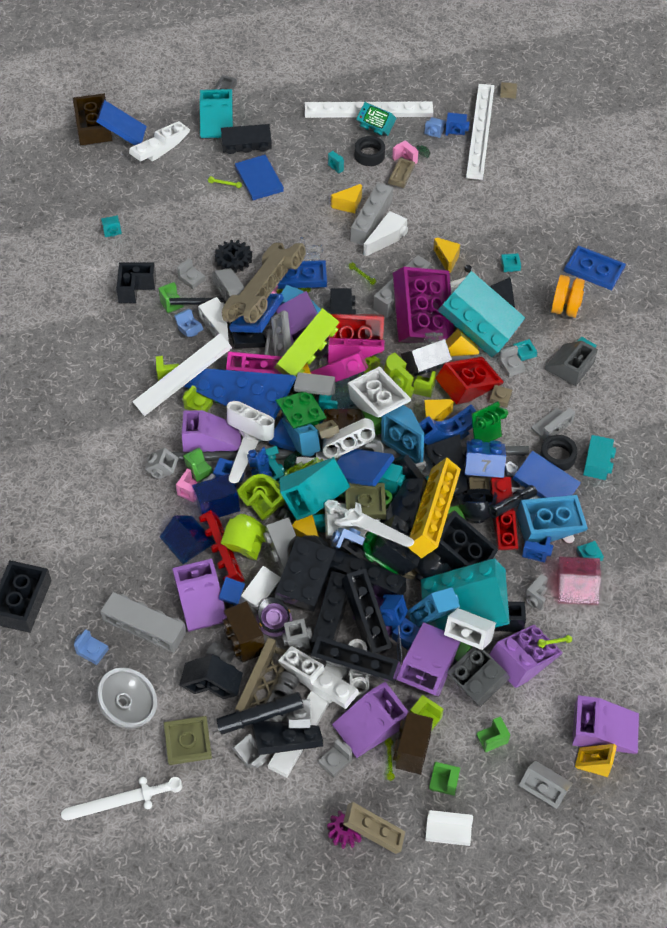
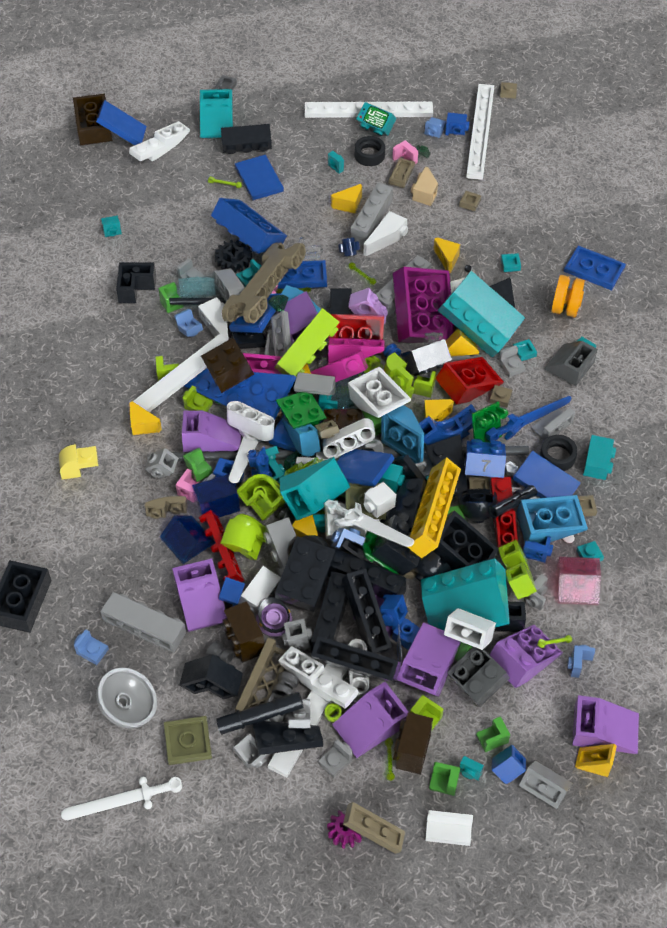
dark azure slope [407,587,460,628] -> none
none -> light yellow brick [59,444,98,480]
none -> yellow slope [129,401,162,435]
none -> dark tan slope [145,496,188,519]
none -> clear light blue slope [178,277,216,298]
none -> dark brown brick [201,338,254,393]
none -> blue brick [211,198,287,254]
none -> teal bracket [236,259,262,287]
none -> tile [268,295,288,313]
none -> lime hinge [325,703,342,722]
none -> dark blue gear [338,237,360,257]
none -> lavender brick [349,288,388,324]
none -> white brick [364,482,396,518]
none -> blue bush [383,343,401,358]
none -> tan slope [411,167,438,206]
none -> dark tan plate [459,191,481,211]
none -> teal plate [460,756,484,781]
none -> blue sword [485,396,572,441]
none -> panel [492,745,526,784]
none -> lime arch [498,540,537,600]
none -> medium blue bracket [567,645,595,678]
none -> dark tan plate [578,495,597,517]

